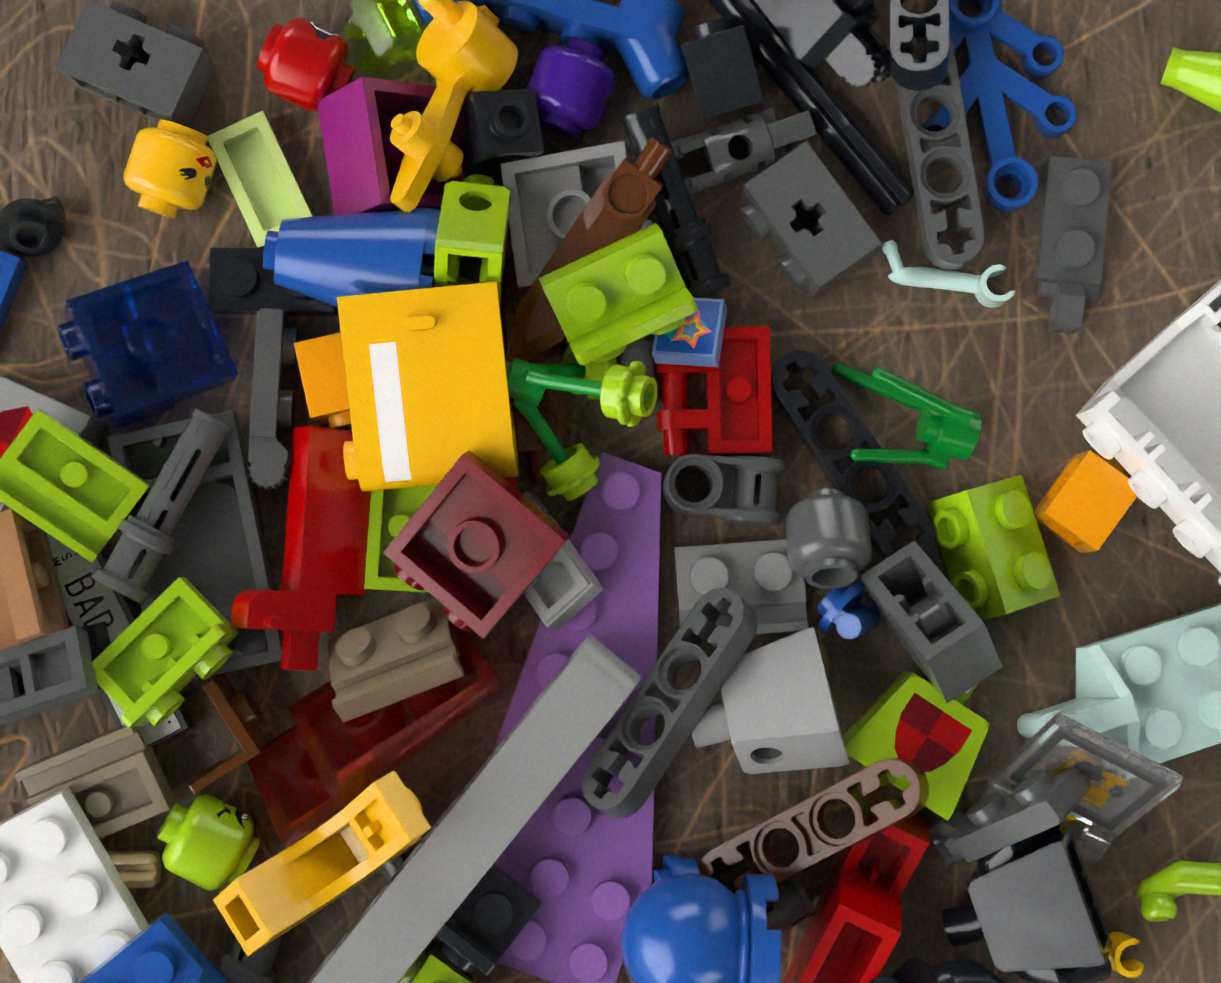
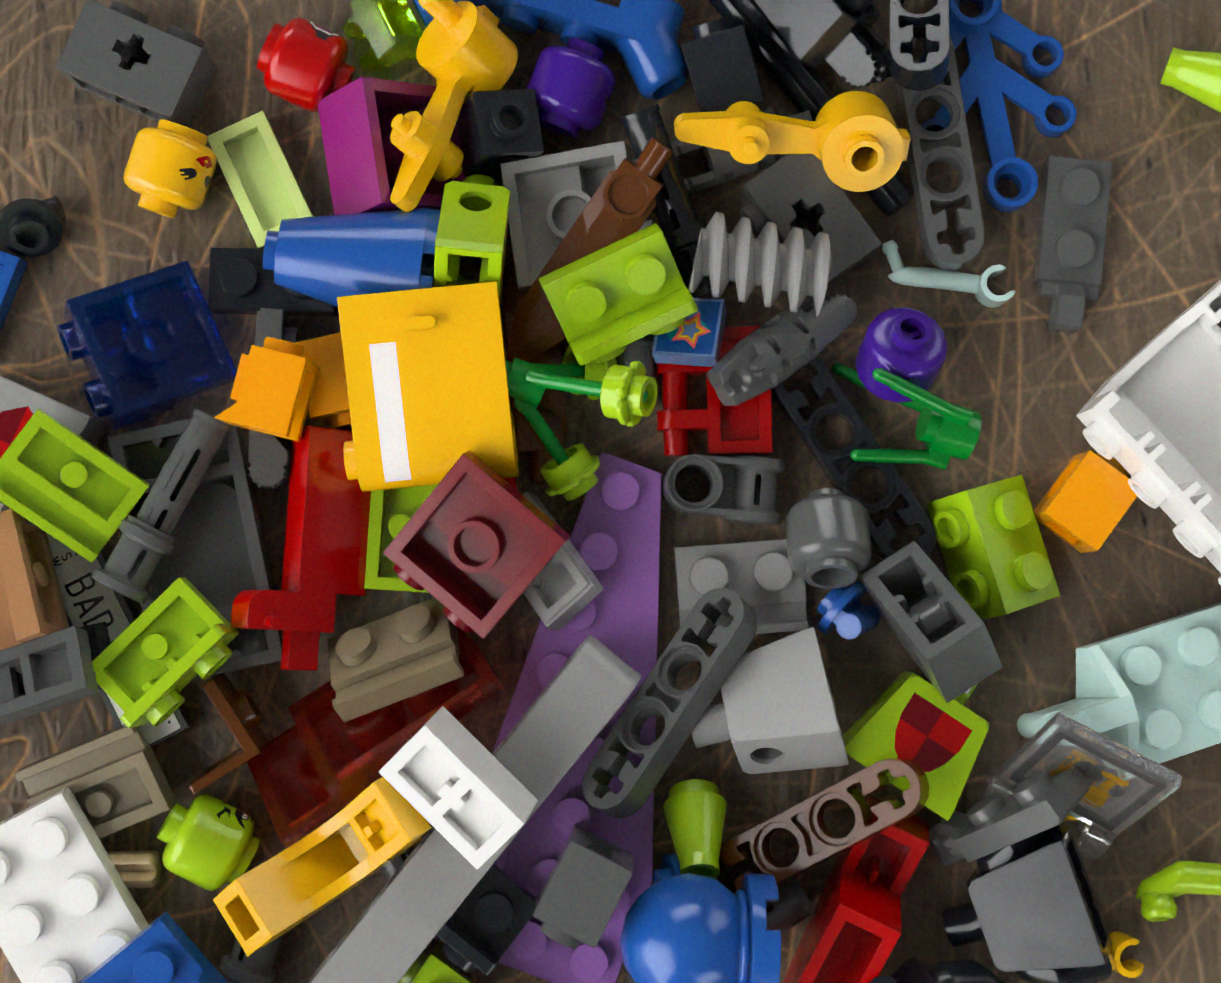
none -> light orange window [214,337,319,442]
none -> white hinge [379,706,538,870]
none -> dark grey brick [533,824,633,949]
none -> lime cone [663,779,727,878]
none -> yellow piece [674,91,911,192]
none -> light grey piece [688,212,832,317]
none -> dark grey hinge [707,294,858,406]
none -> dark purple head [855,307,948,403]

